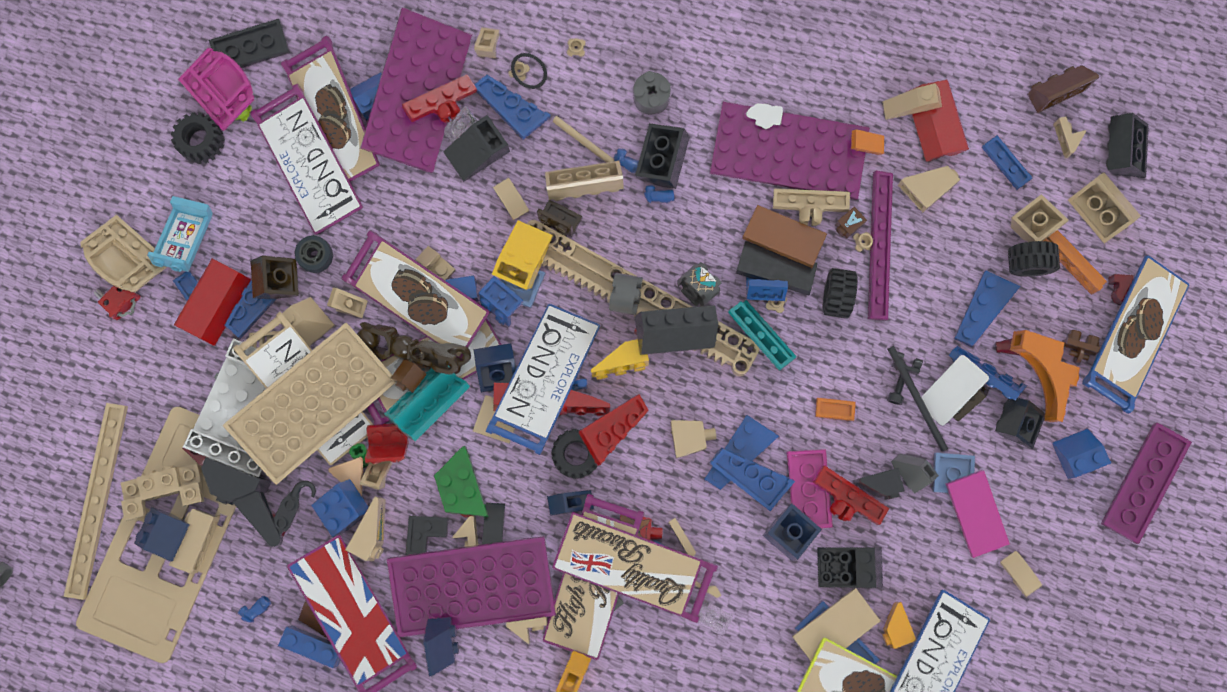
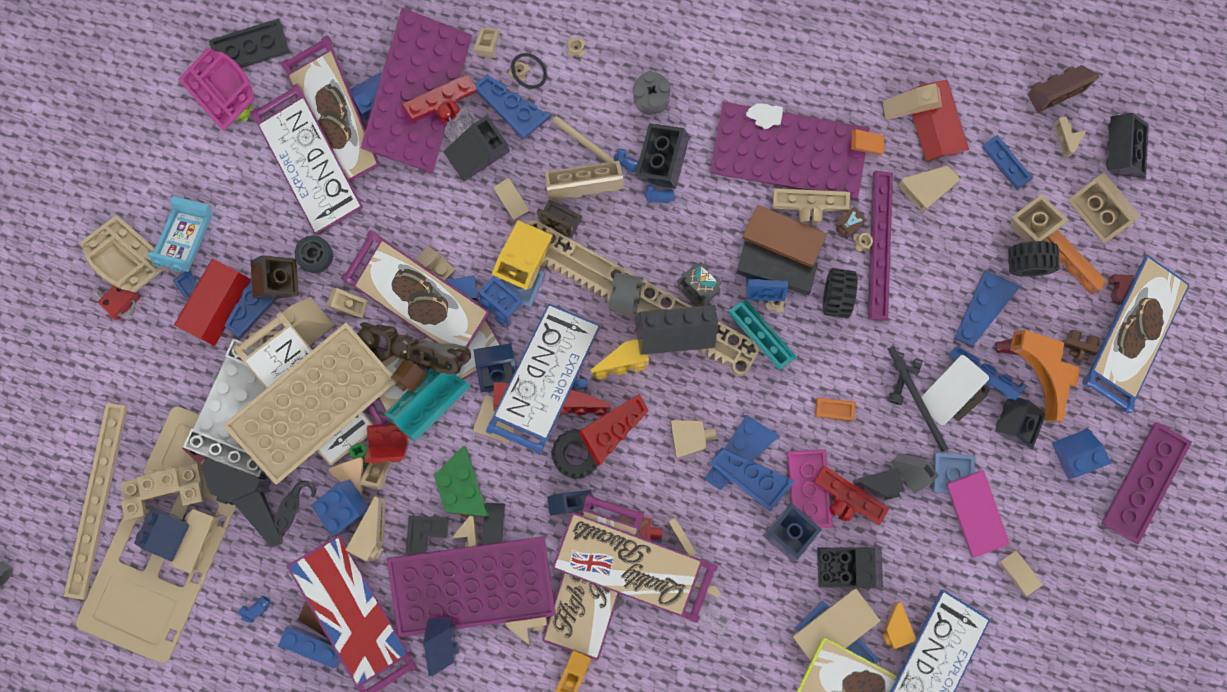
black tyre [171,112,225,164] -> none

